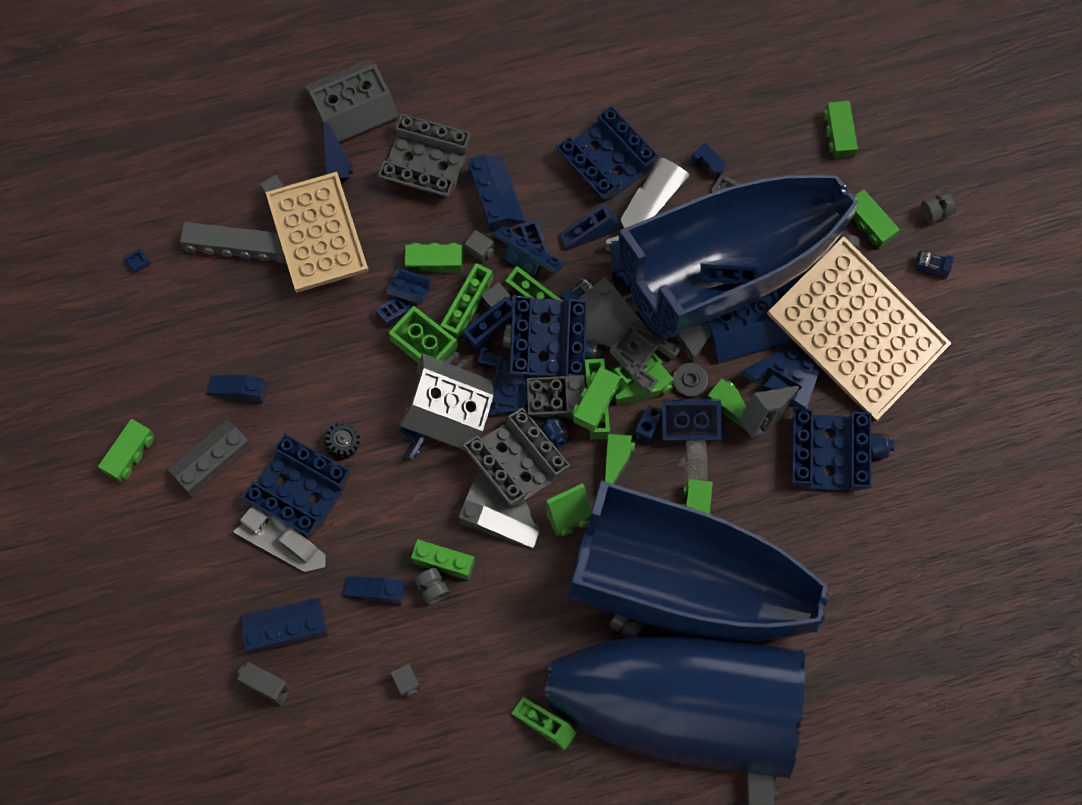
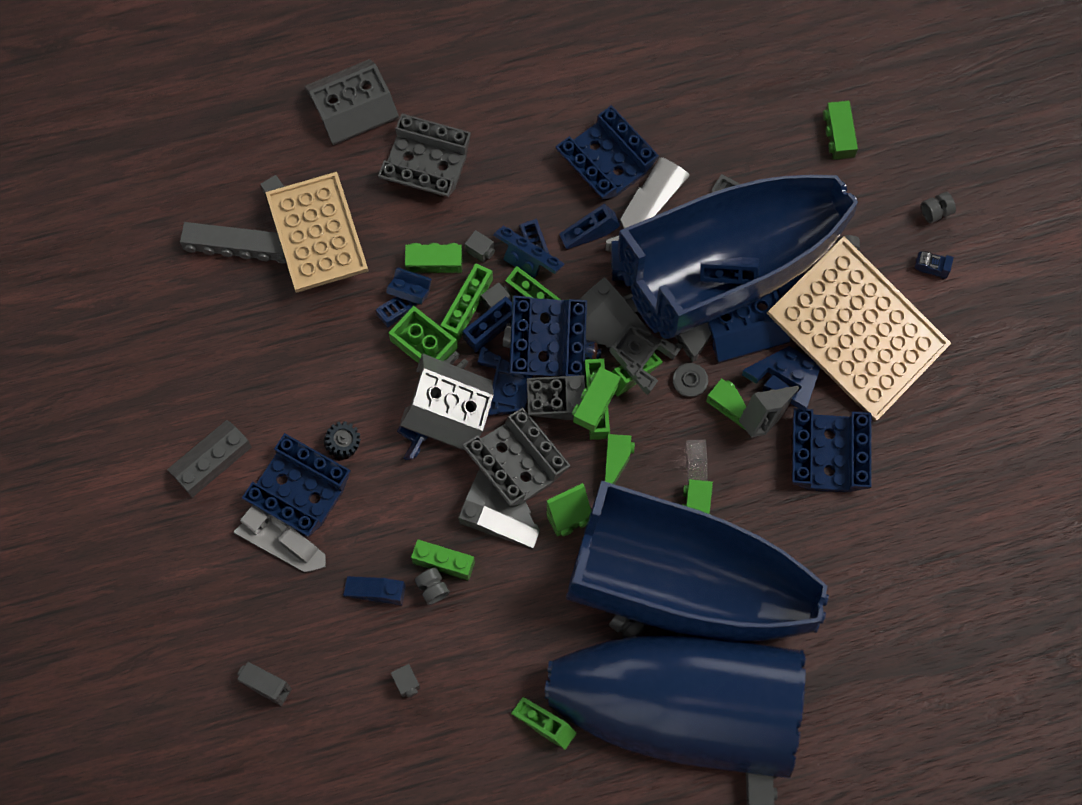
bright green brick [98,419,154,483] -> none
dark blue tile [124,248,151,274] -> none
dark blue slope [207,375,268,404] -> none
dark blue slope [242,597,328,655] -> none
dark blue slope [324,122,353,178] -> none
dark blue slope [468,155,525,233] -> none
dark blue head [542,418,570,447] -> none
leg [560,277,594,300] -> none
bright green slope [614,363,674,405] -> none
dark blue leg [633,405,662,445] -> none
dark blue brick [662,399,722,440] -> none
dark blue leg [691,143,725,179] -> none
bright green brick [852,189,900,250] -> none
dark blue head [871,433,894,459] -> none

